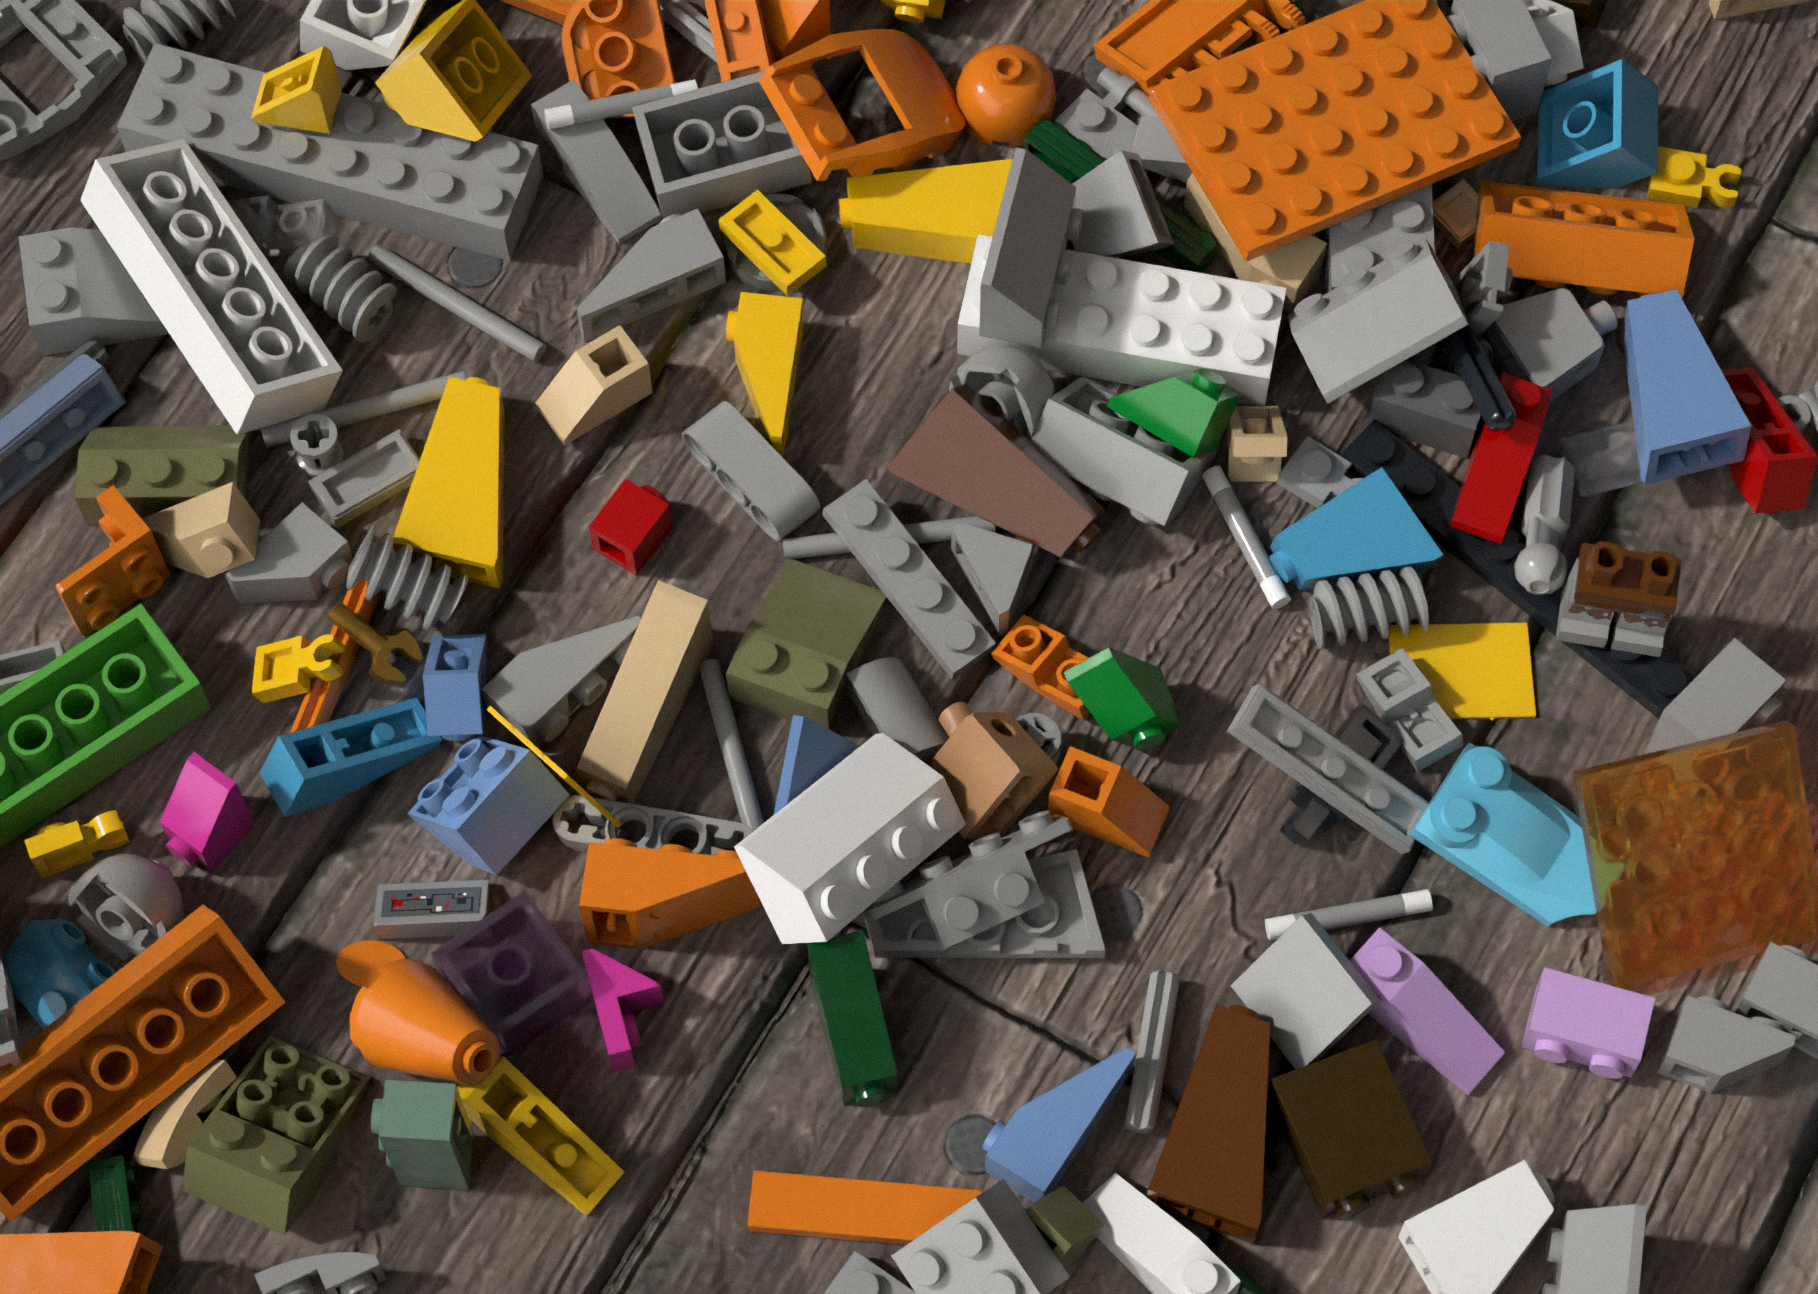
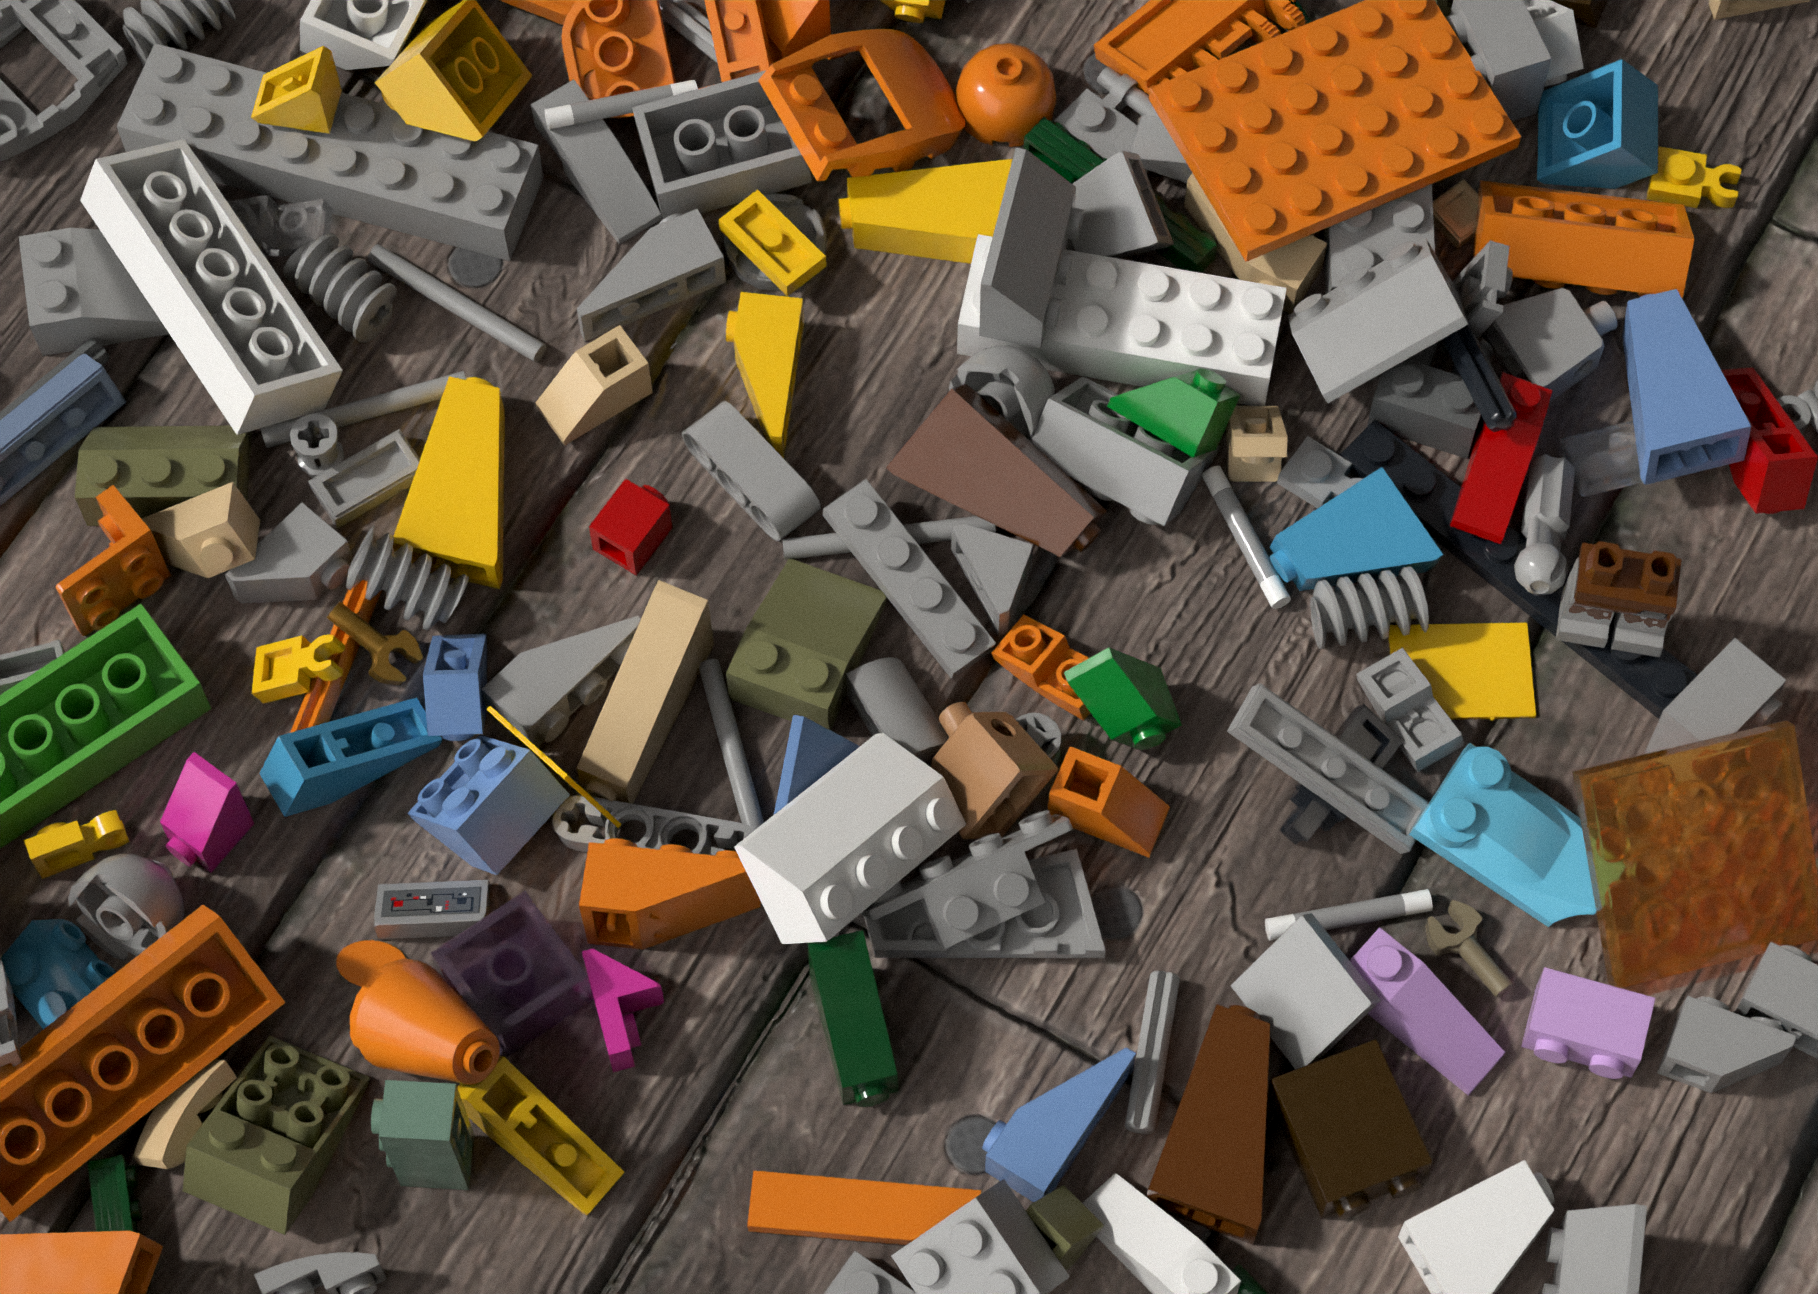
none -> dark tan bar [1425,900,1513,998]

